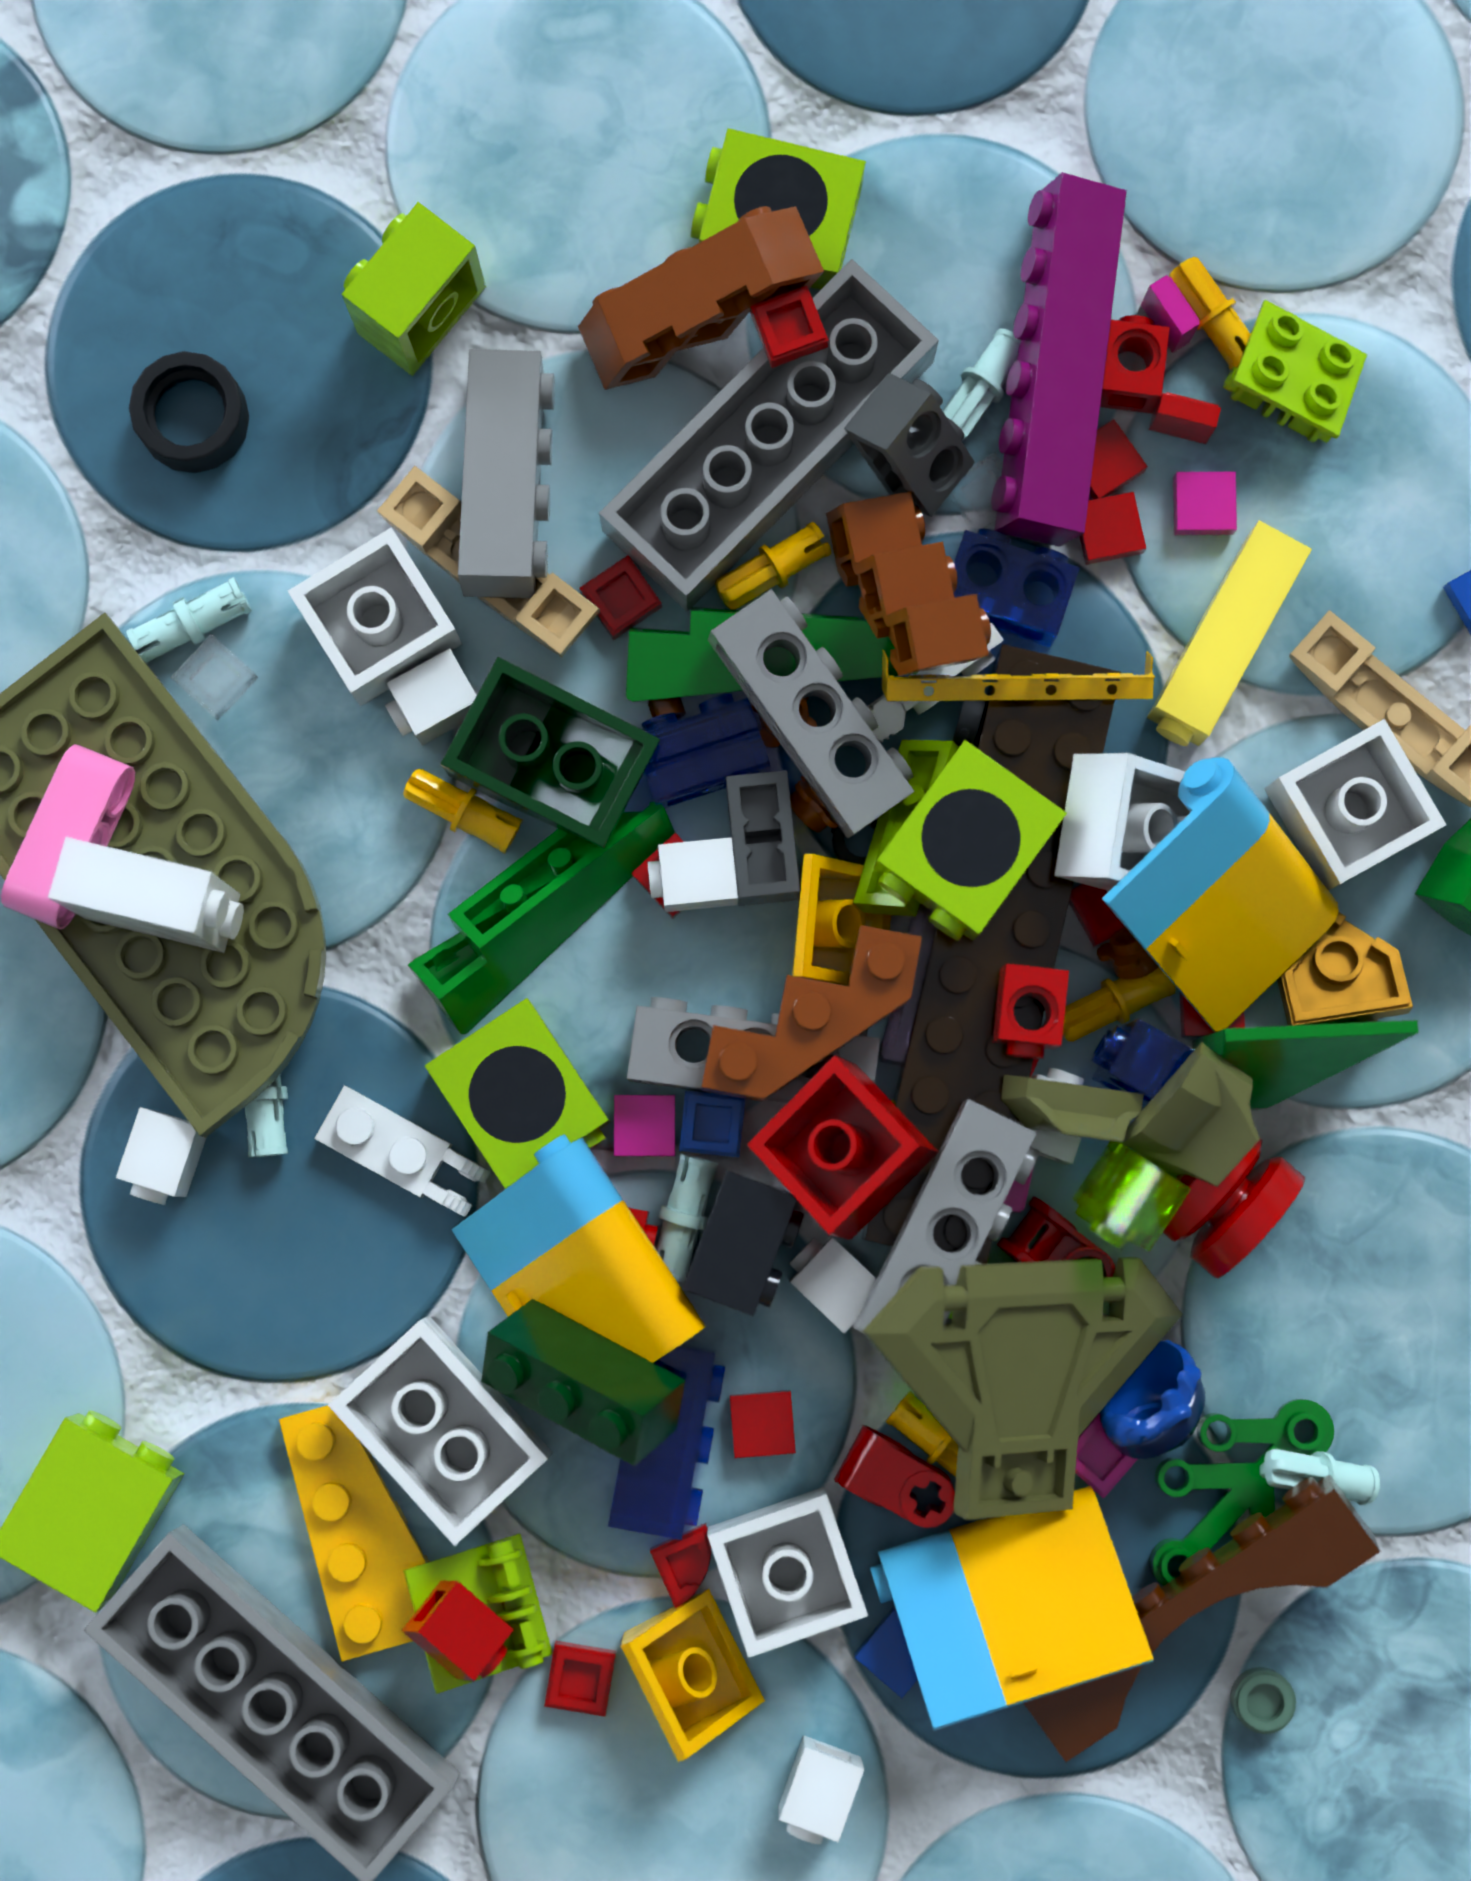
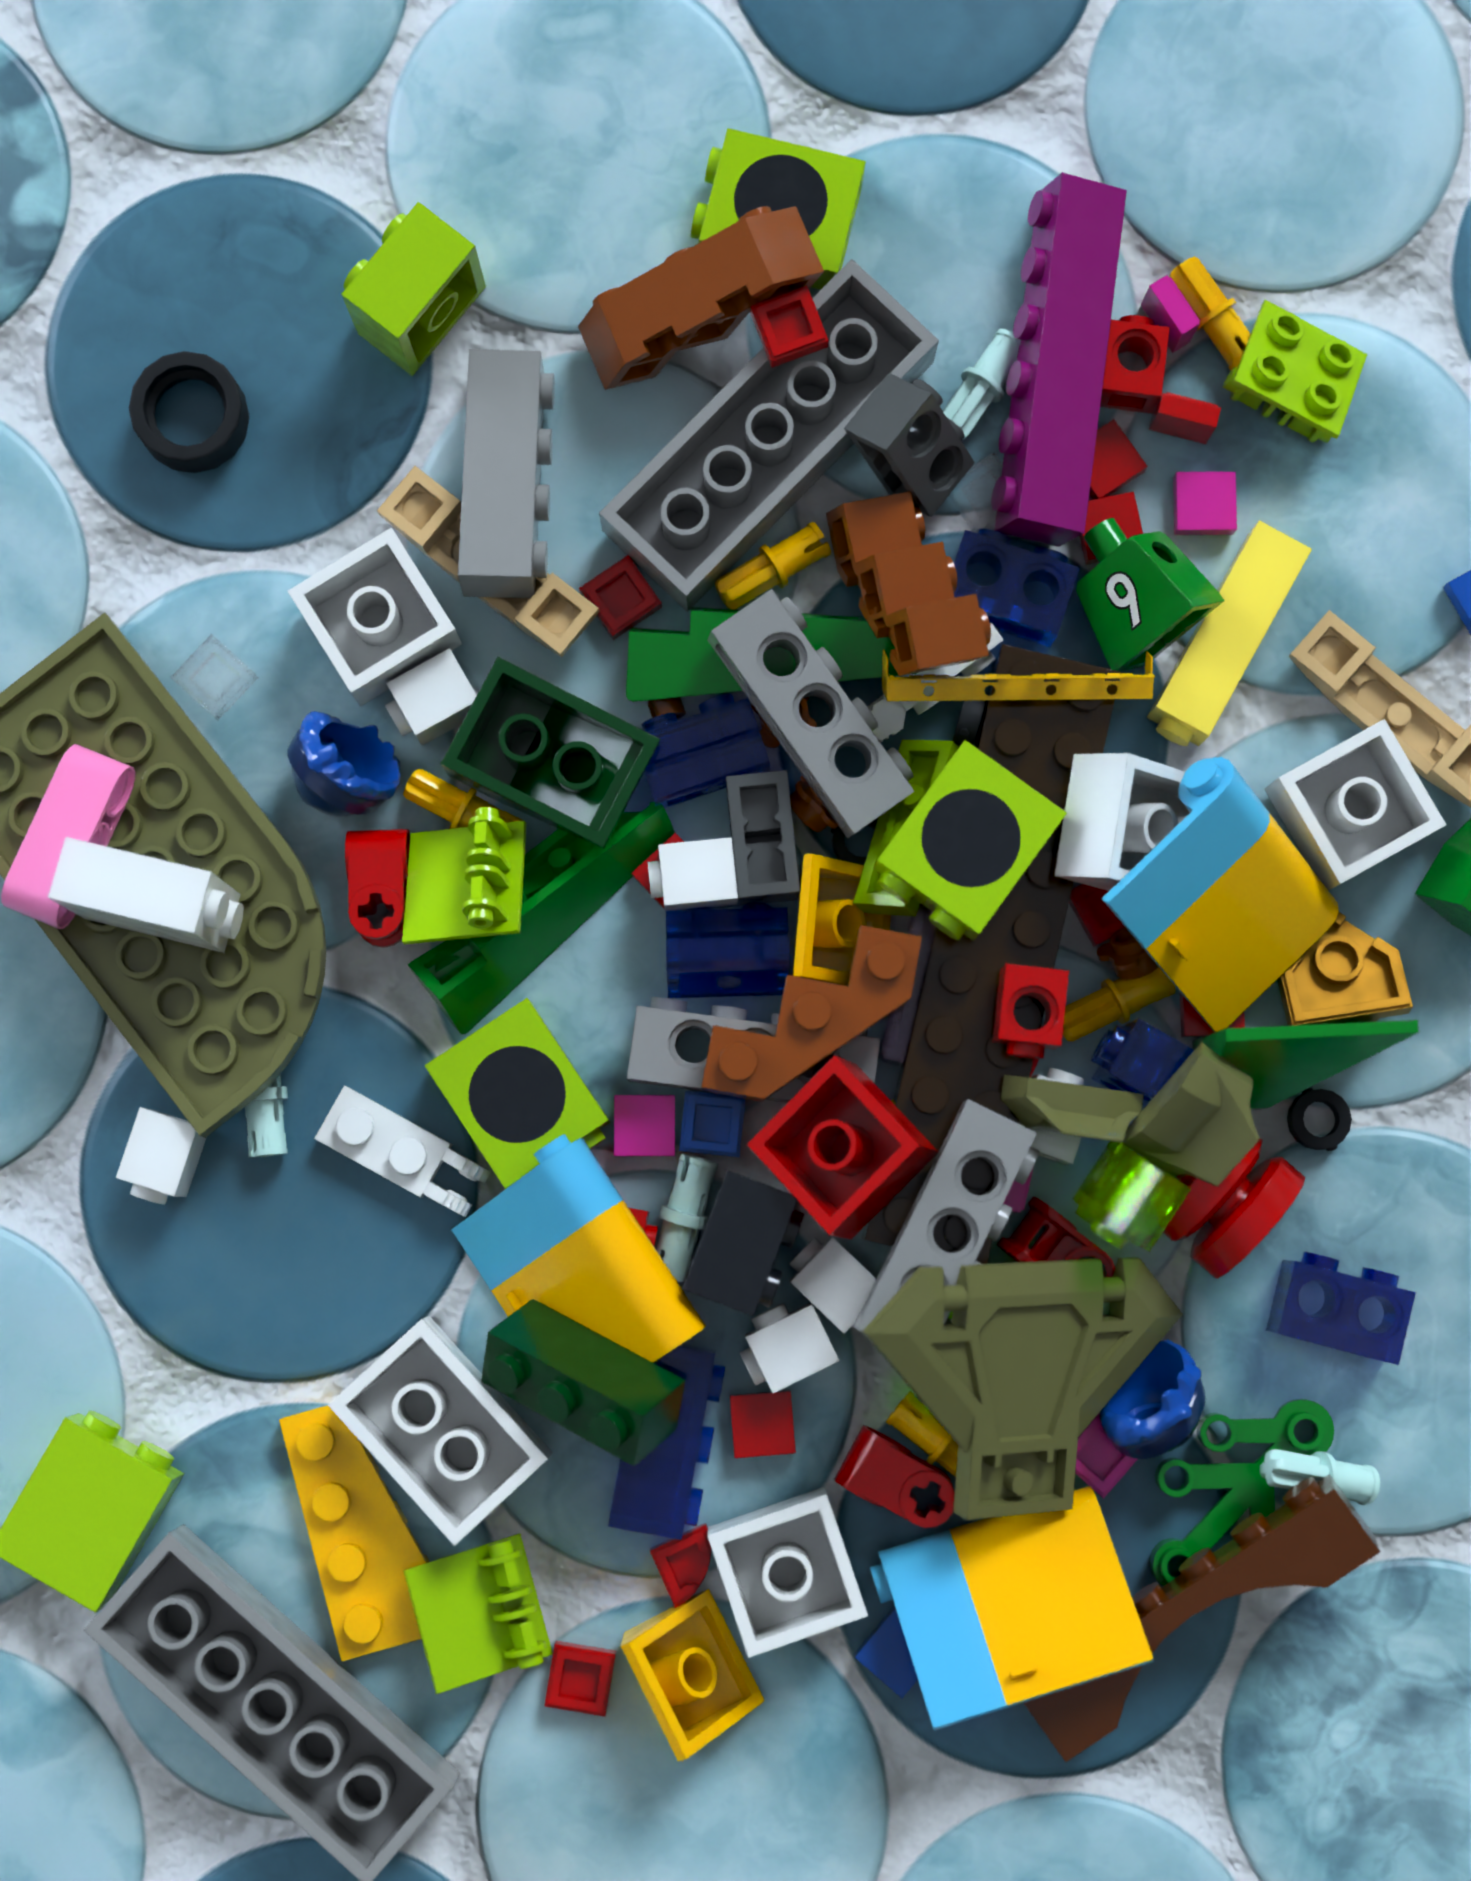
light aqua pin [126,577,252,664] -> none
red brick [401,1580,514,1681] -> none
white brick [778,1735,864,1844] -> none
sand green tile [1230,1667,1296,1734] -> none
none -> blue hair [287,711,401,817]
none -> red piece [345,829,410,948]
none -> lime hinge [402,807,527,945]
none -> clear blue brick [666,902,790,998]
none -> white brick [739,1302,840,1394]
none -> green torso [1076,518,1224,672]
none -> clear blue brick [1266,1251,1416,1365]
none -> black piece [1287,1088,1352,1151]

